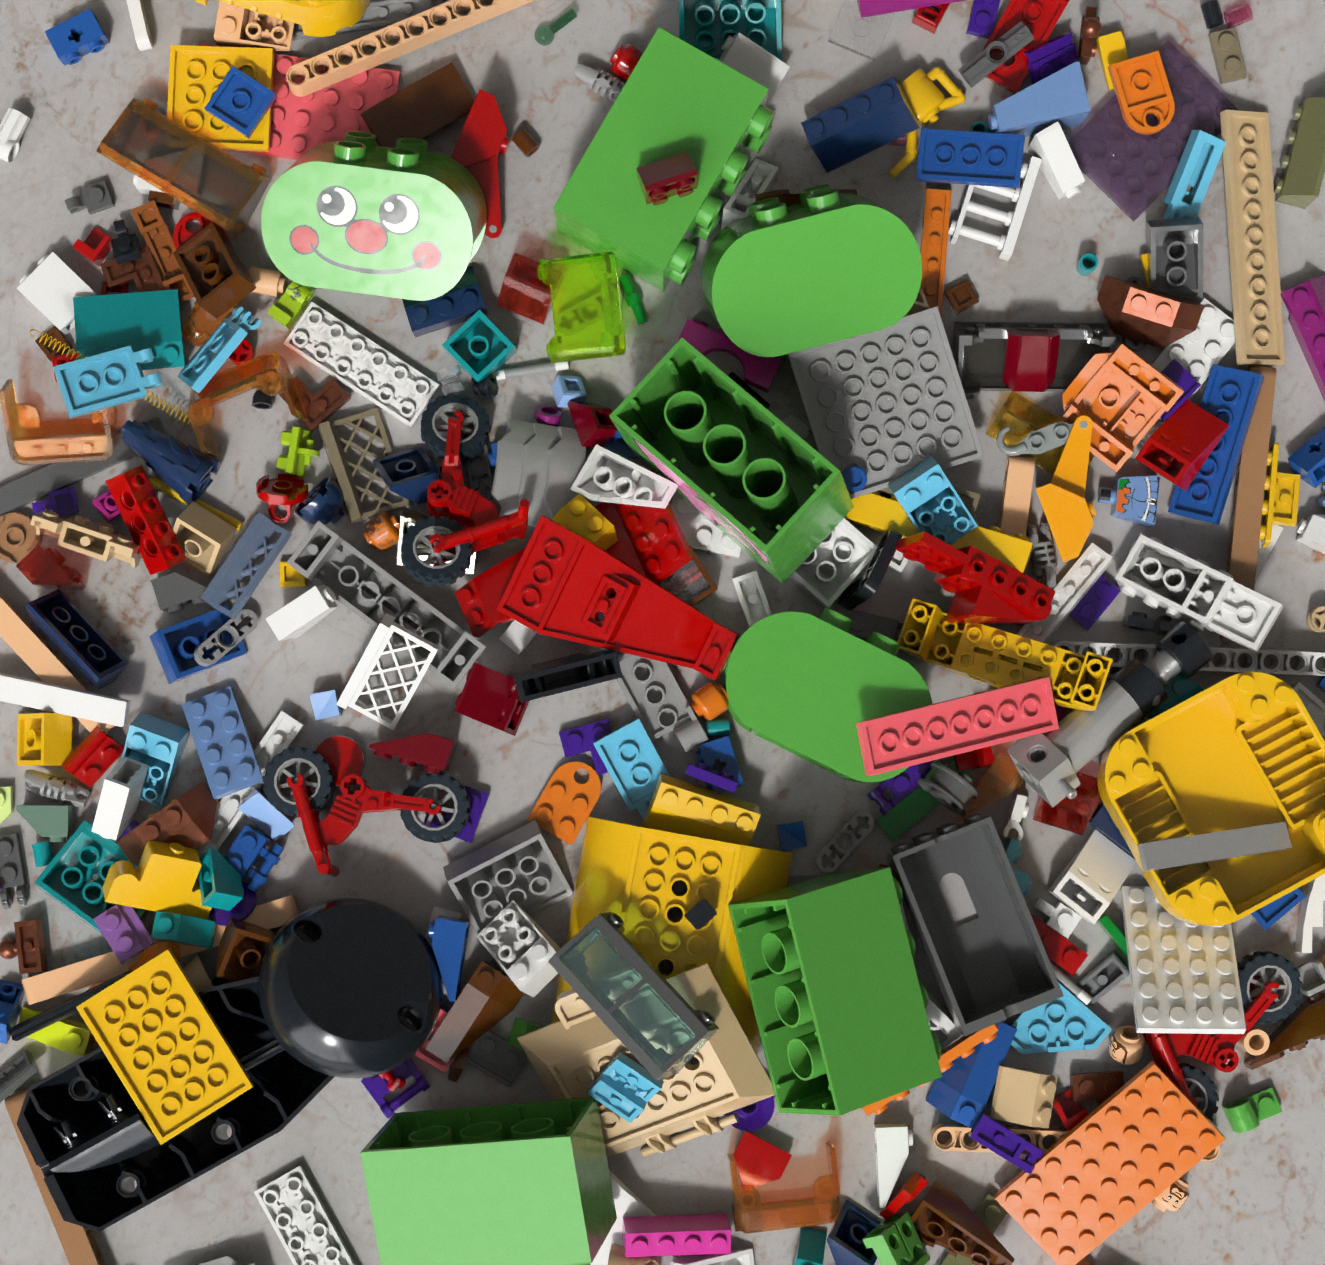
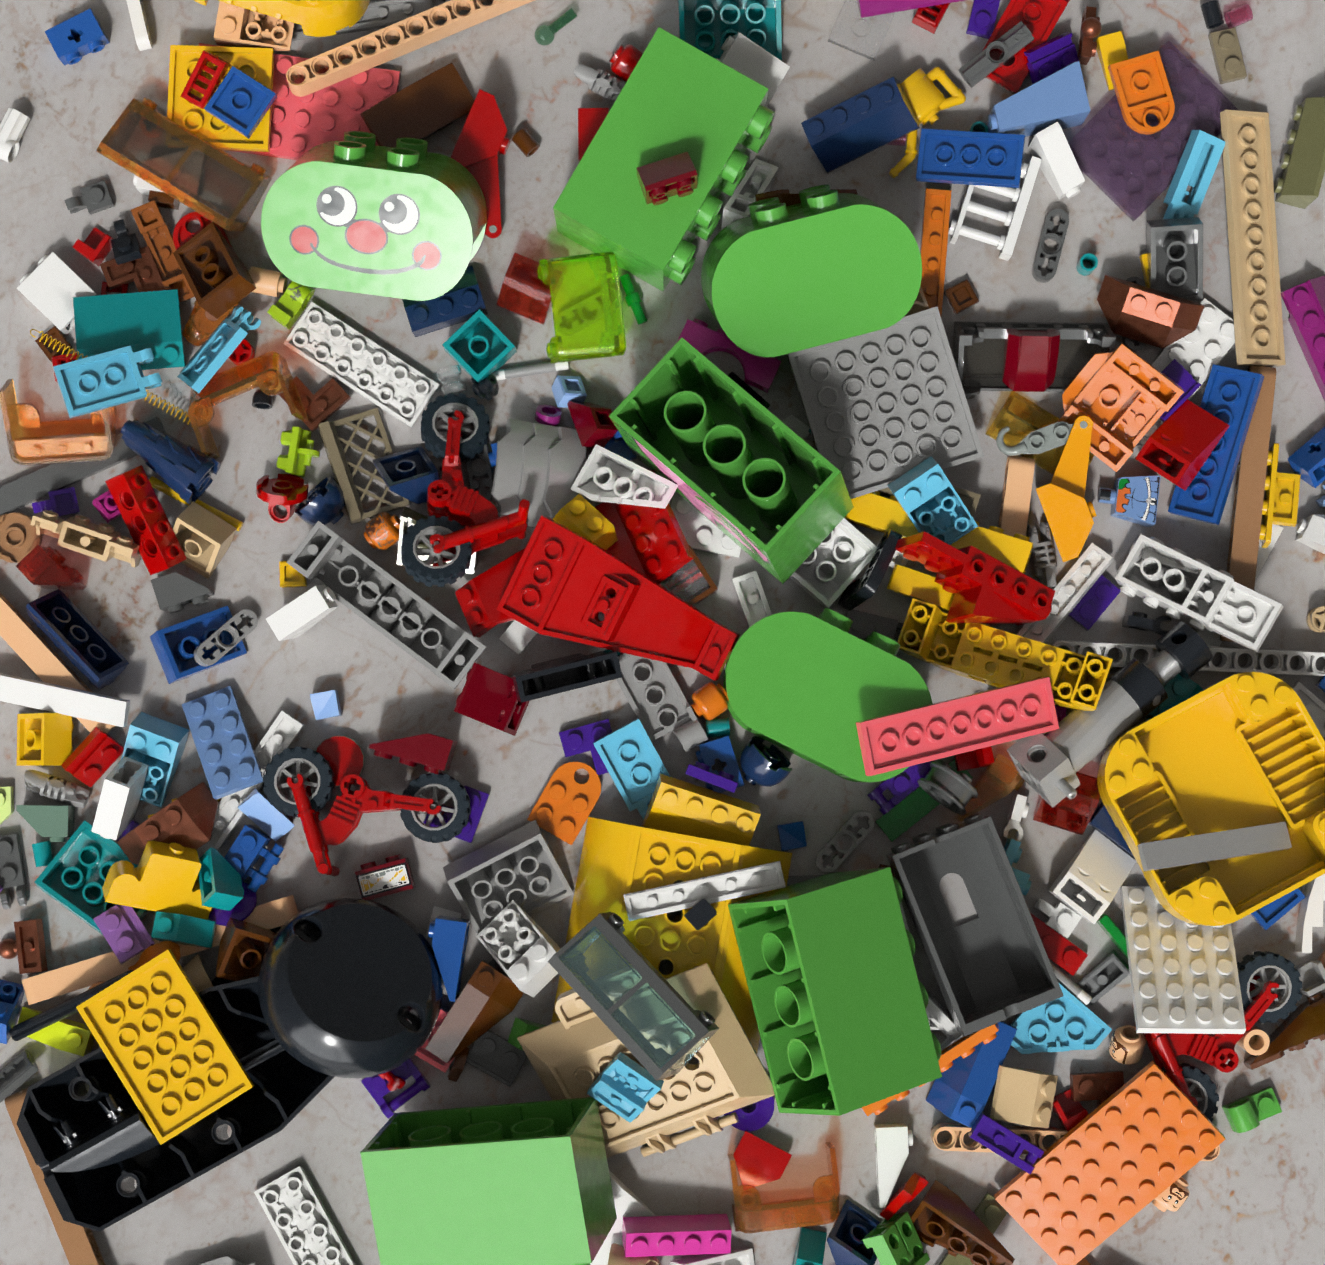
sand blue fence [200,512,292,620] -> none
white fence [336,613,439,730] -> none
blue tile [842,466,867,492] -> none
none -> red slope [180,50,230,109]
none -> brick [355,854,416,900]
none -> red slope [578,108,609,162]
none -> white tile [623,861,786,921]
none -> dark blue cylinder [740,736,792,787]
none -> yellow slope [887,564,955,612]
none -> dark grey beam [1032,209,1069,283]

